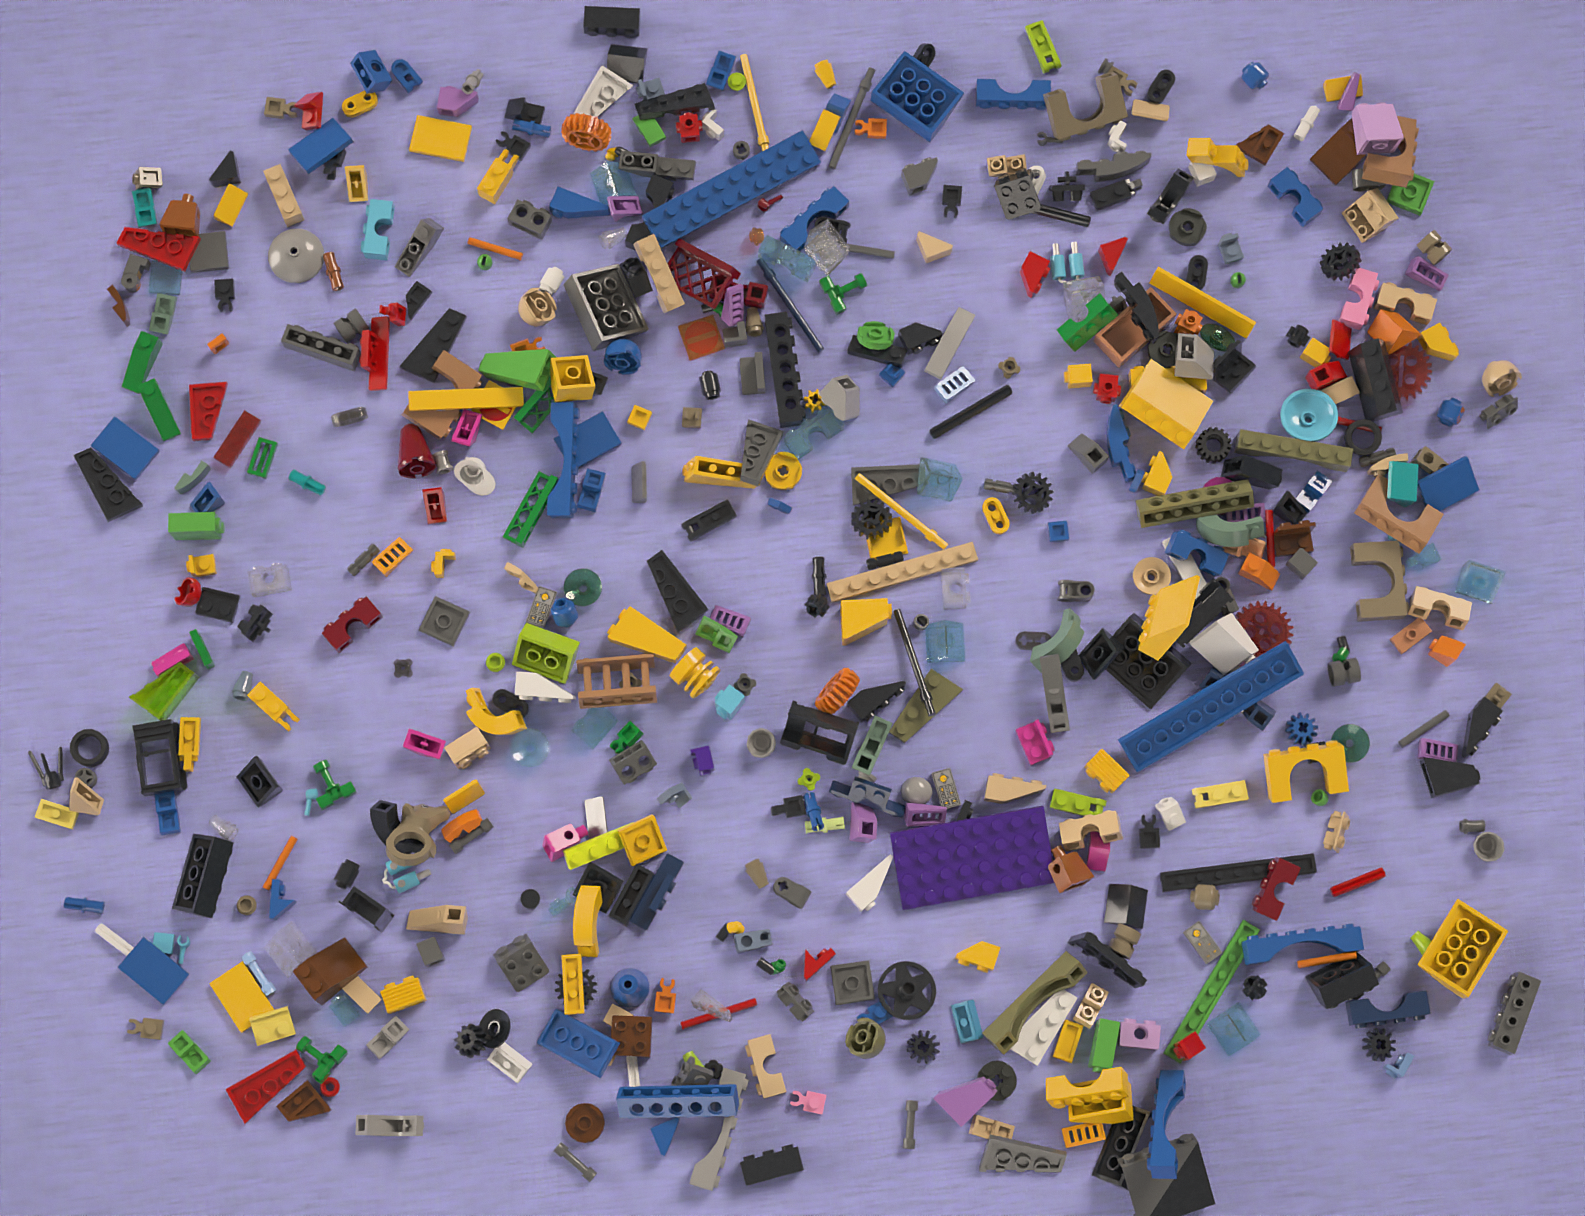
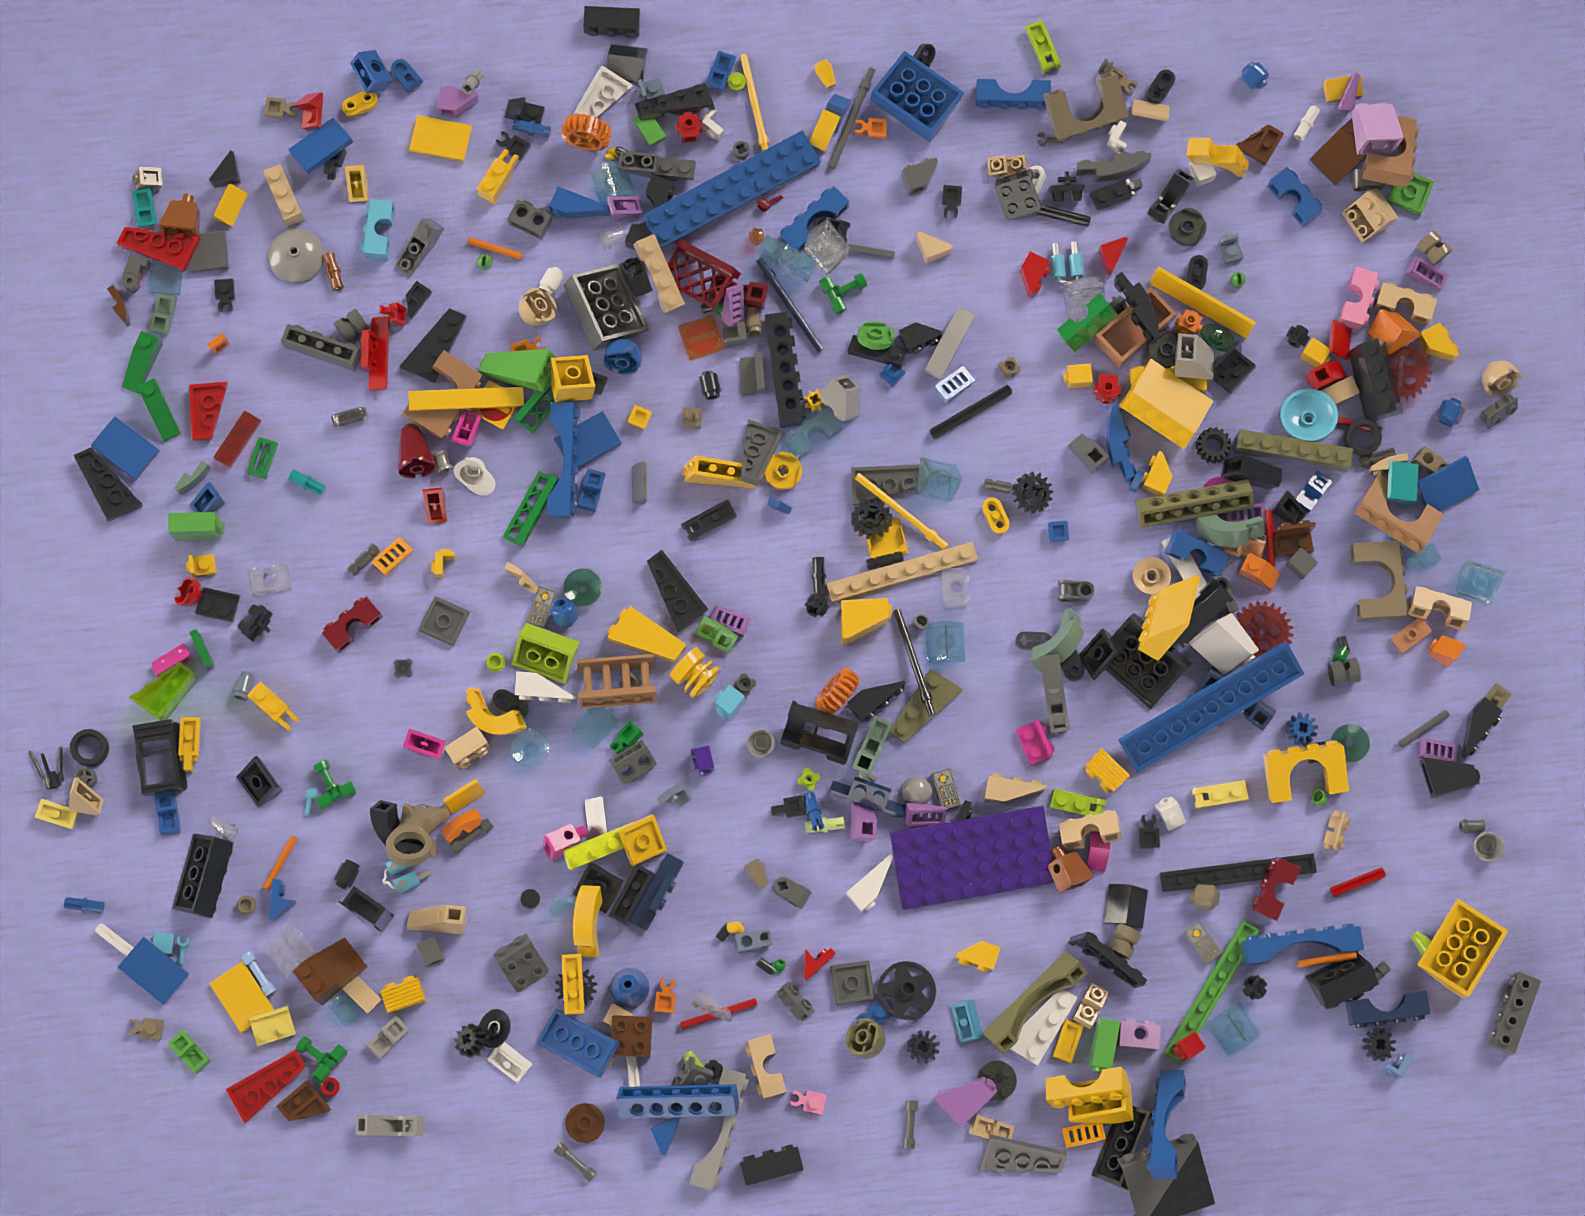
black gear [1320,242,1362,281] -> none

